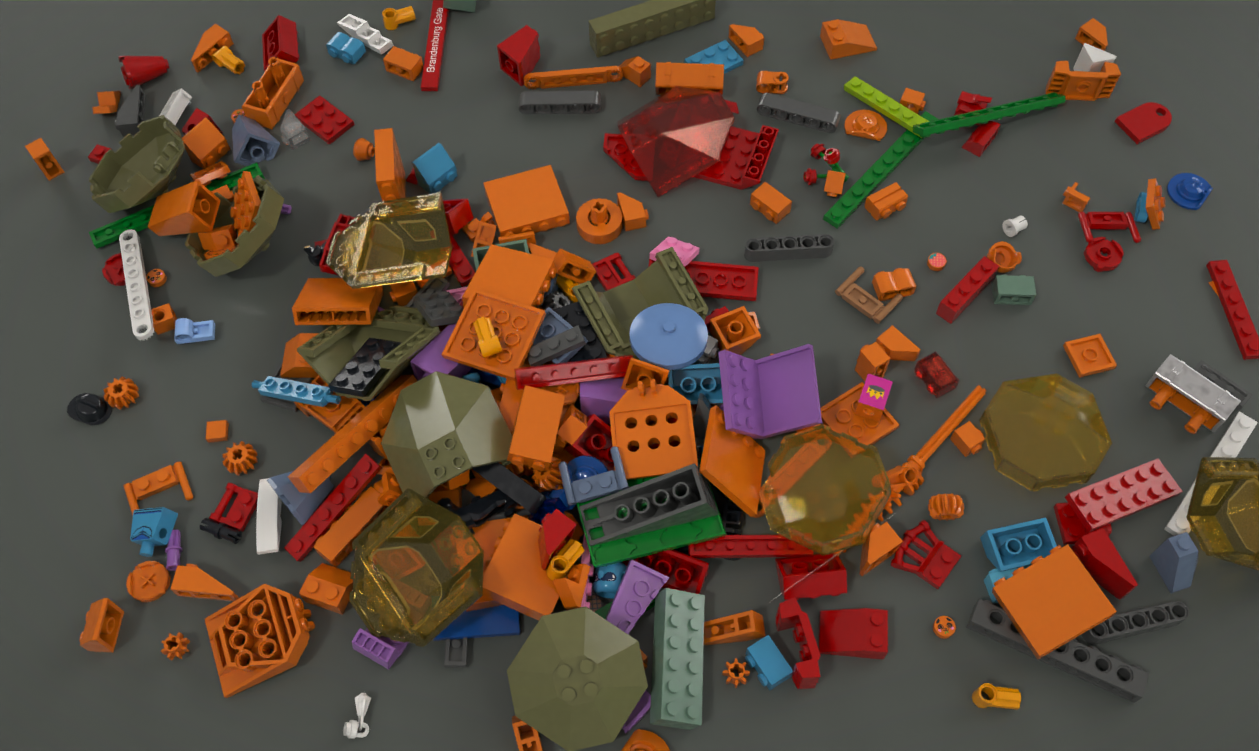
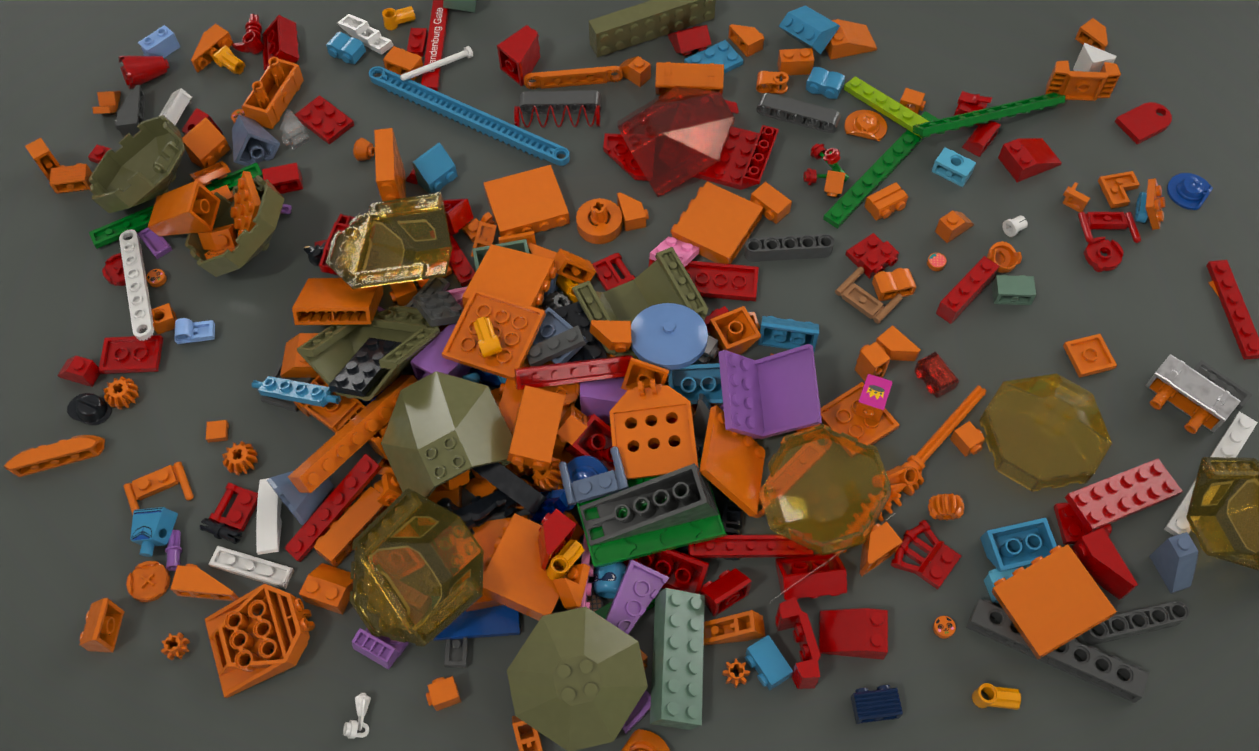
none -> orange brick [3,435,105,477]
none -> orange brick [49,163,92,194]
none -> red slope [57,355,101,387]
none -> red plate [98,335,164,374]
none -> medium lavender tile [137,227,172,259]
none -> light blue hinge [138,25,180,58]
none -> white tile [209,546,294,589]
none -> red piece [232,14,264,54]
none -> red brick [262,162,303,194]
none -> dark azure gear [369,66,570,166]
none -> white bar [400,46,473,81]
none -> red plate [407,28,428,57]
none -> orange brick [426,676,462,711]
none -> red piece [514,105,600,128]
none -> orange slope [590,320,632,352]
none -> red slope [668,25,712,56]
none -> orange brick [670,181,763,264]
none -> red slope [700,568,752,617]
none -> dark azure slope [758,316,819,352]
none -> orange brick [777,48,814,76]
none -> dark azure slope [779,5,840,54]
none -> dark azure brick [806,67,845,99]
none -> red plate [845,233,899,279]
none -> dark blue brick [851,685,903,724]
none -> medium azure brick [932,147,976,187]
none -> orange slope [935,210,974,243]
none -> red slope [998,138,1062,182]
none -> orange plate [1098,171,1140,209]

